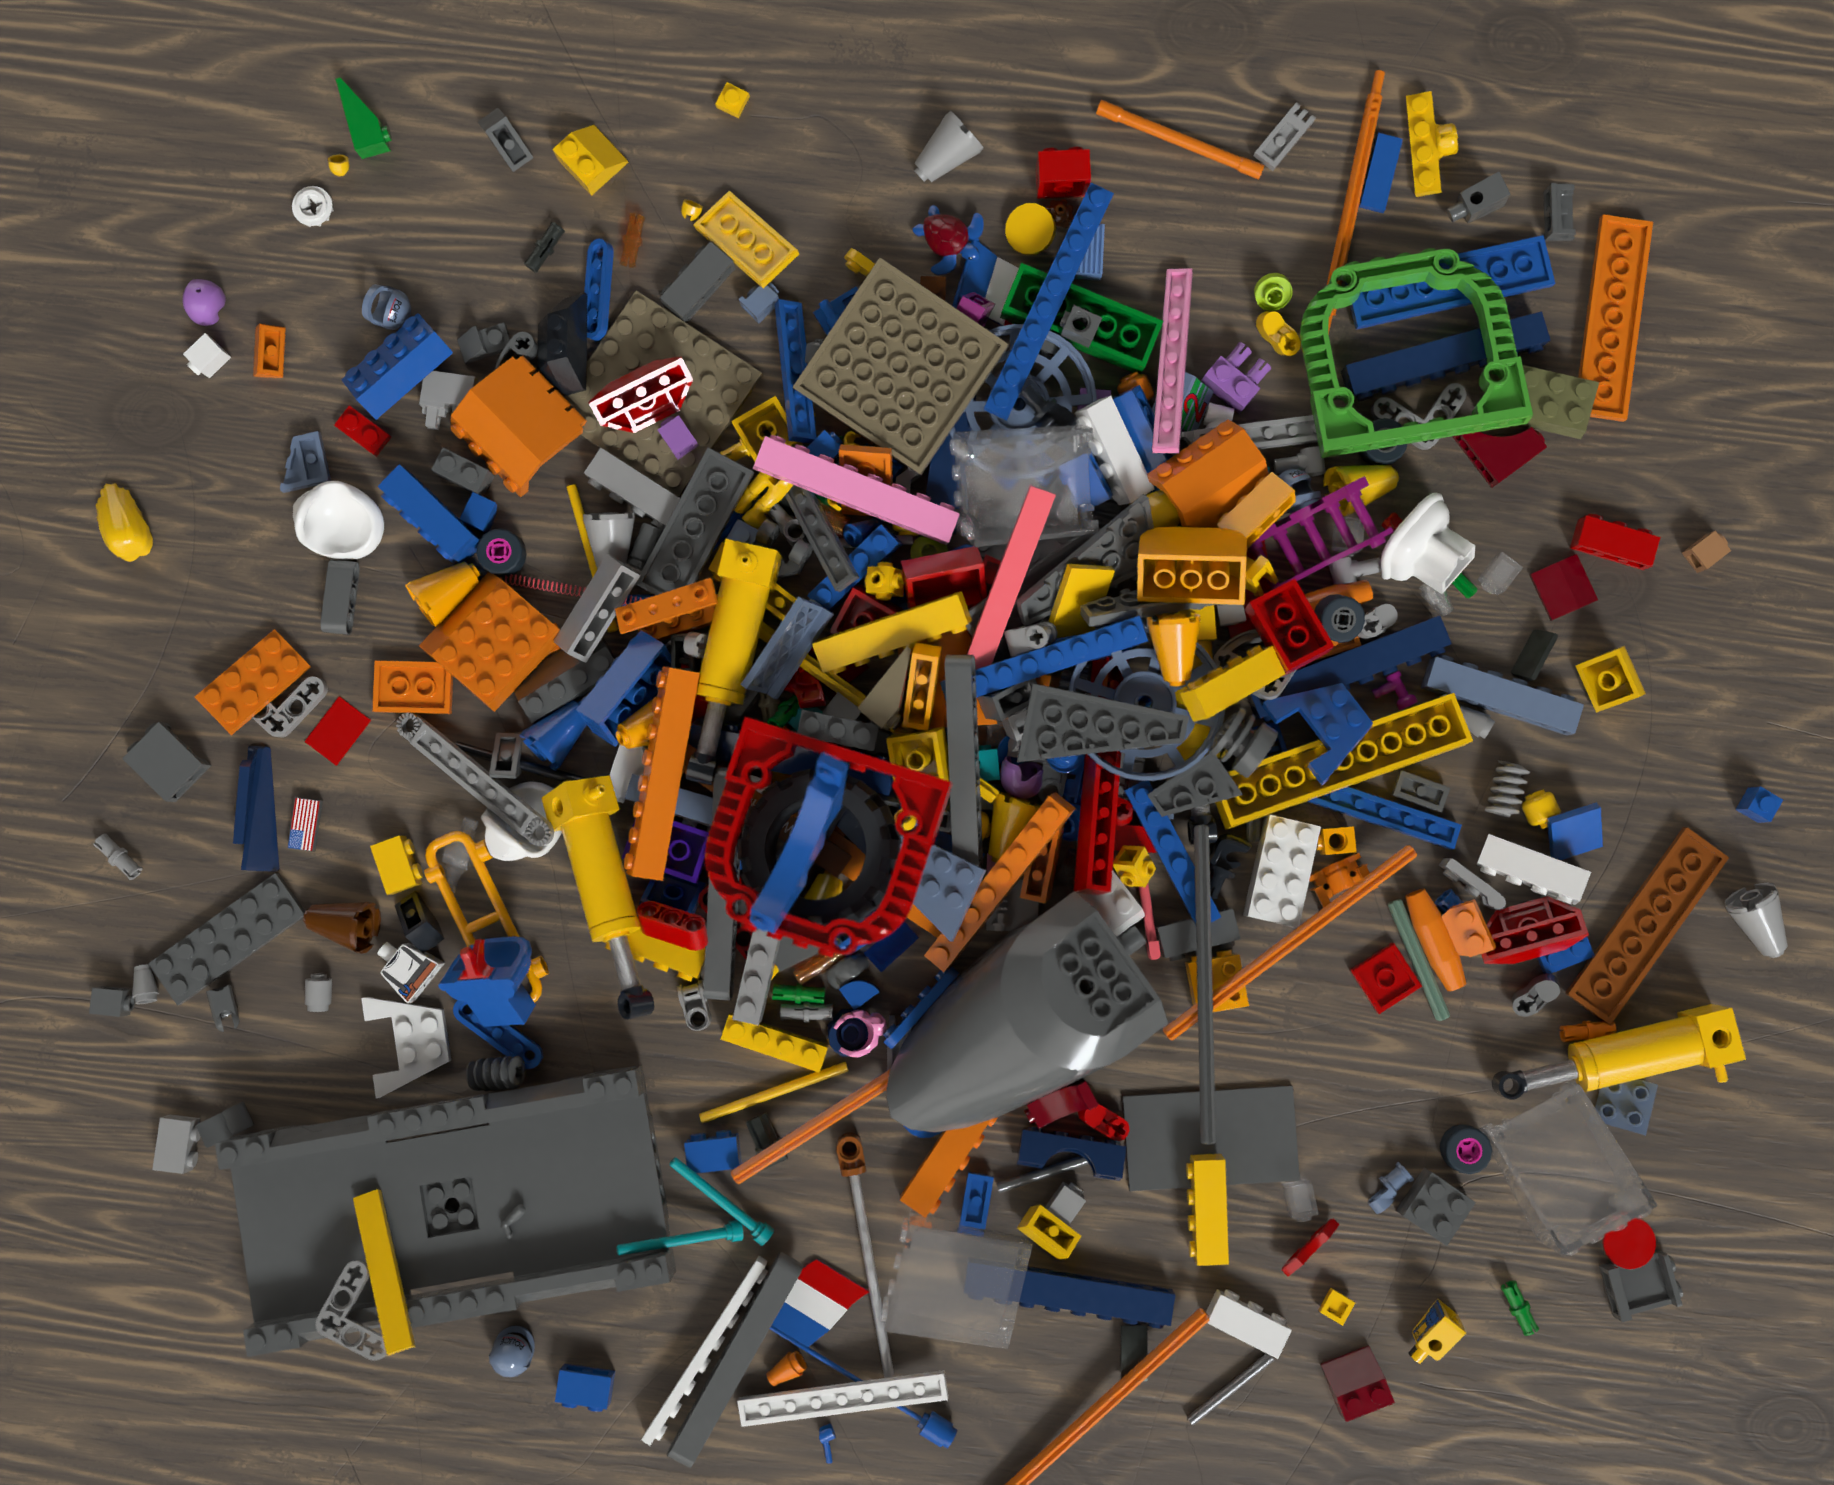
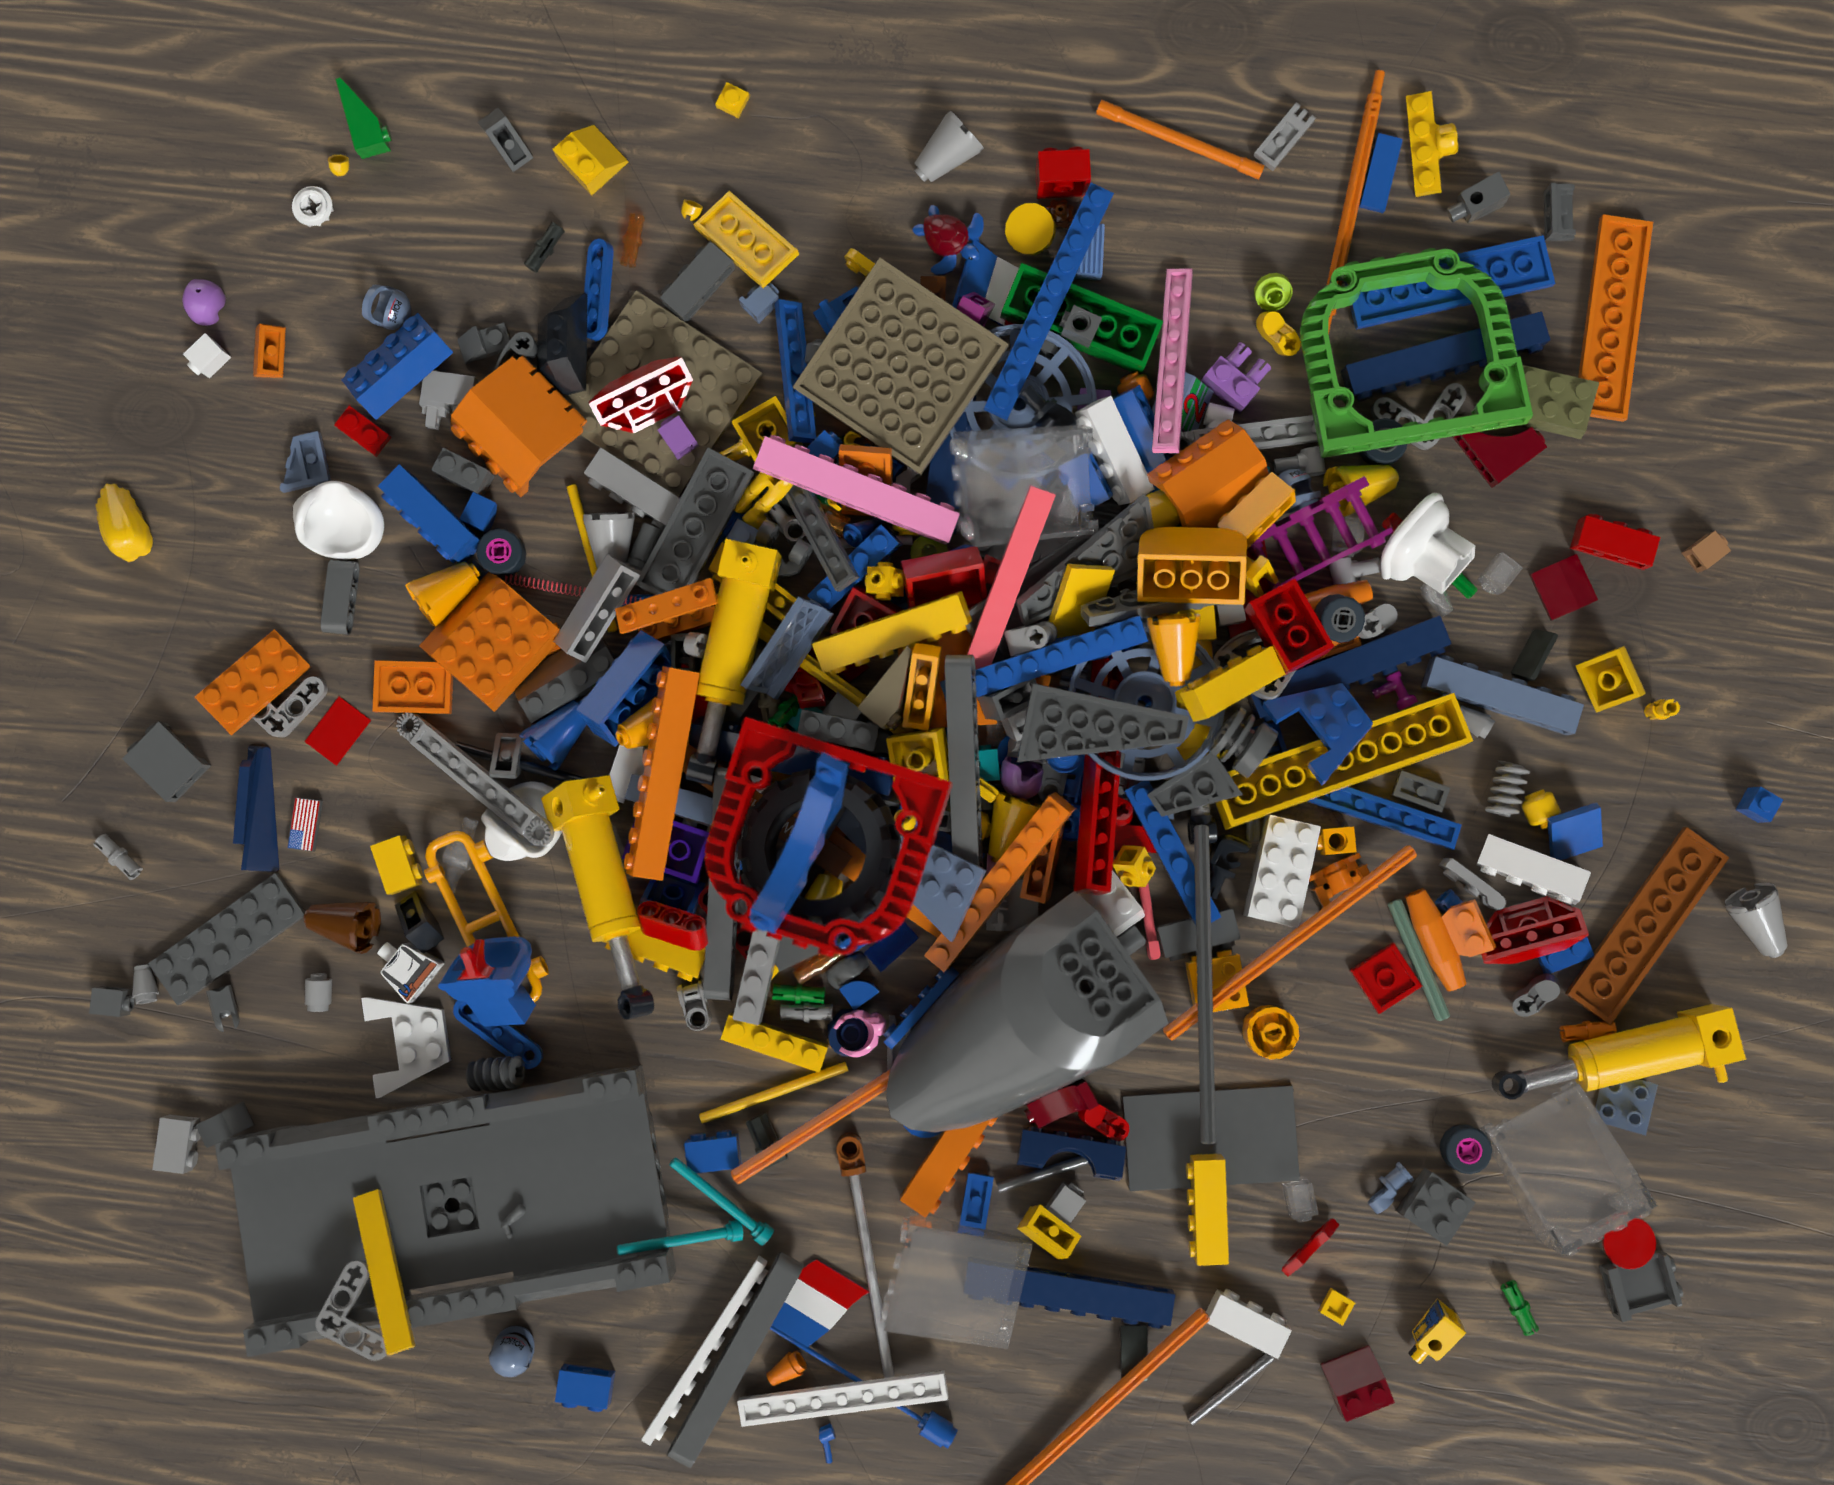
none -> light orange brick [1242,1005,1299,1060]
none -> yellow pin [1644,699,1680,720]

